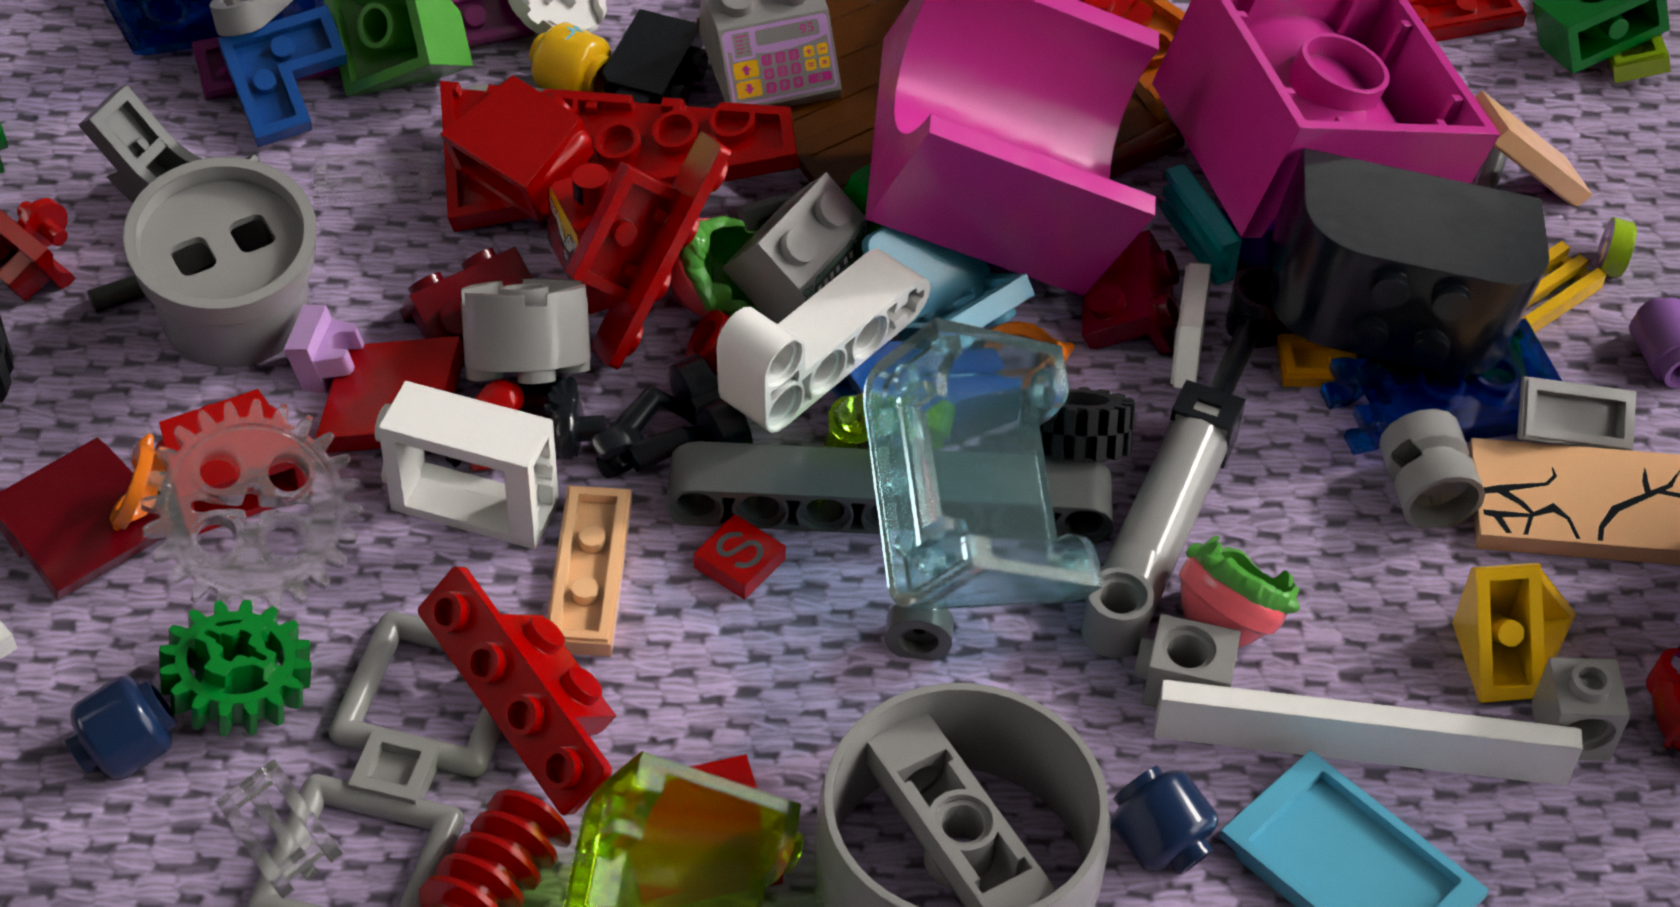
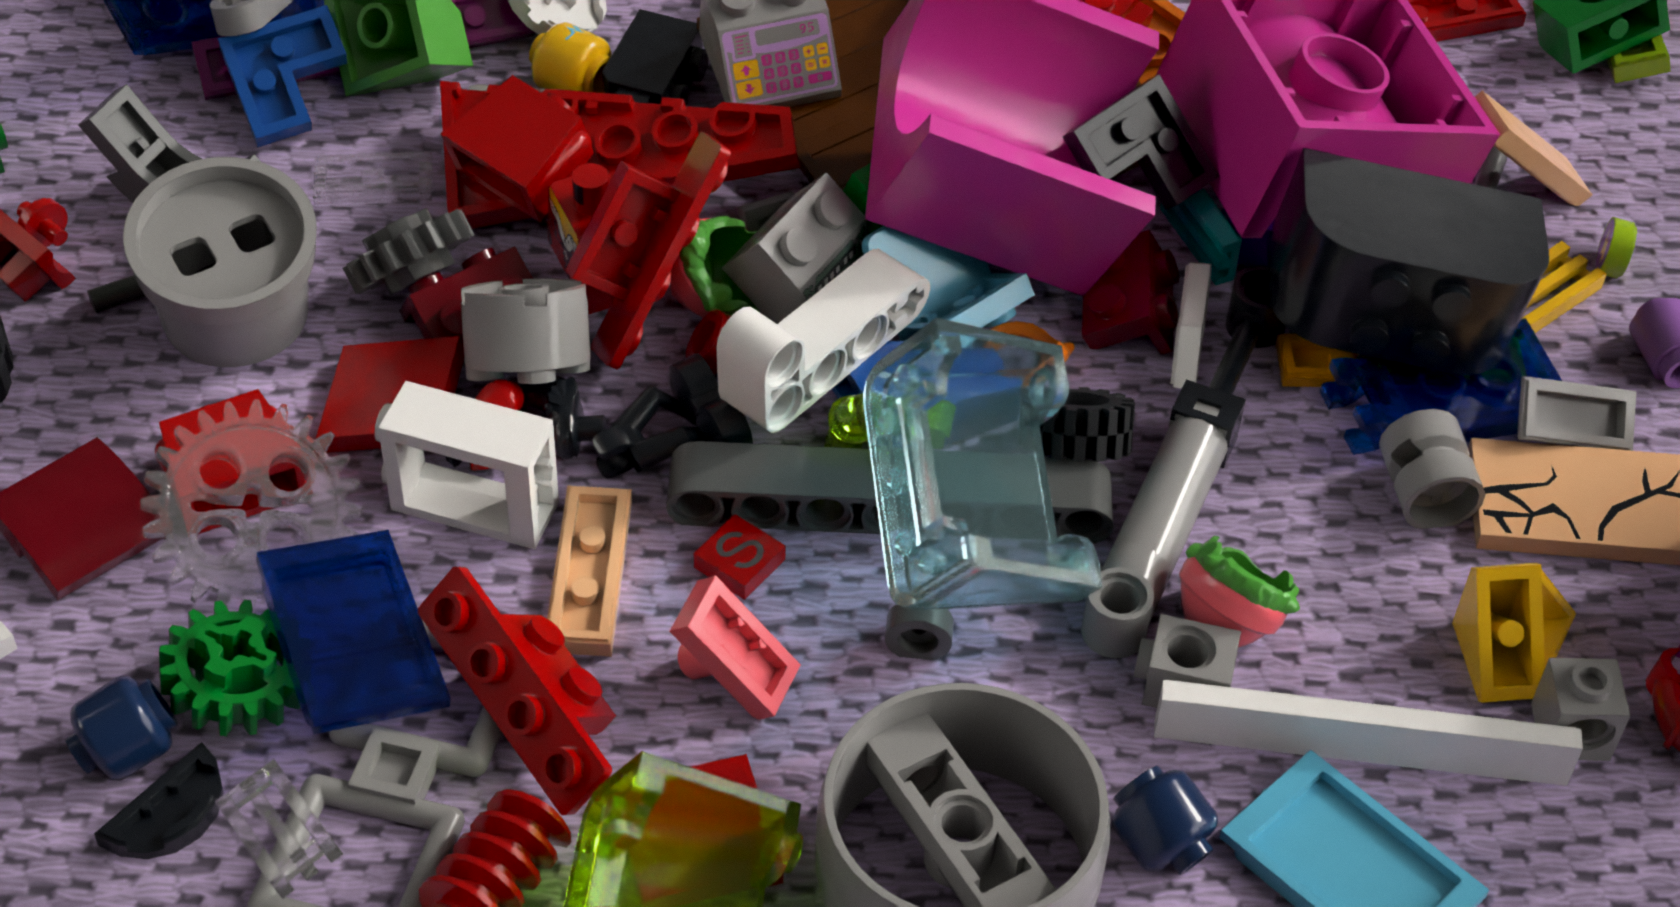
orange piece [110,433,166,531] -> none
lavender tile [284,305,364,393] -> none
none -> black tile [94,742,224,859]
none -> clear blue piece [256,530,451,735]
none -> dark grey gear [342,208,474,295]
none -> coral tile [669,575,801,720]
none -> black plate [1062,74,1219,210]

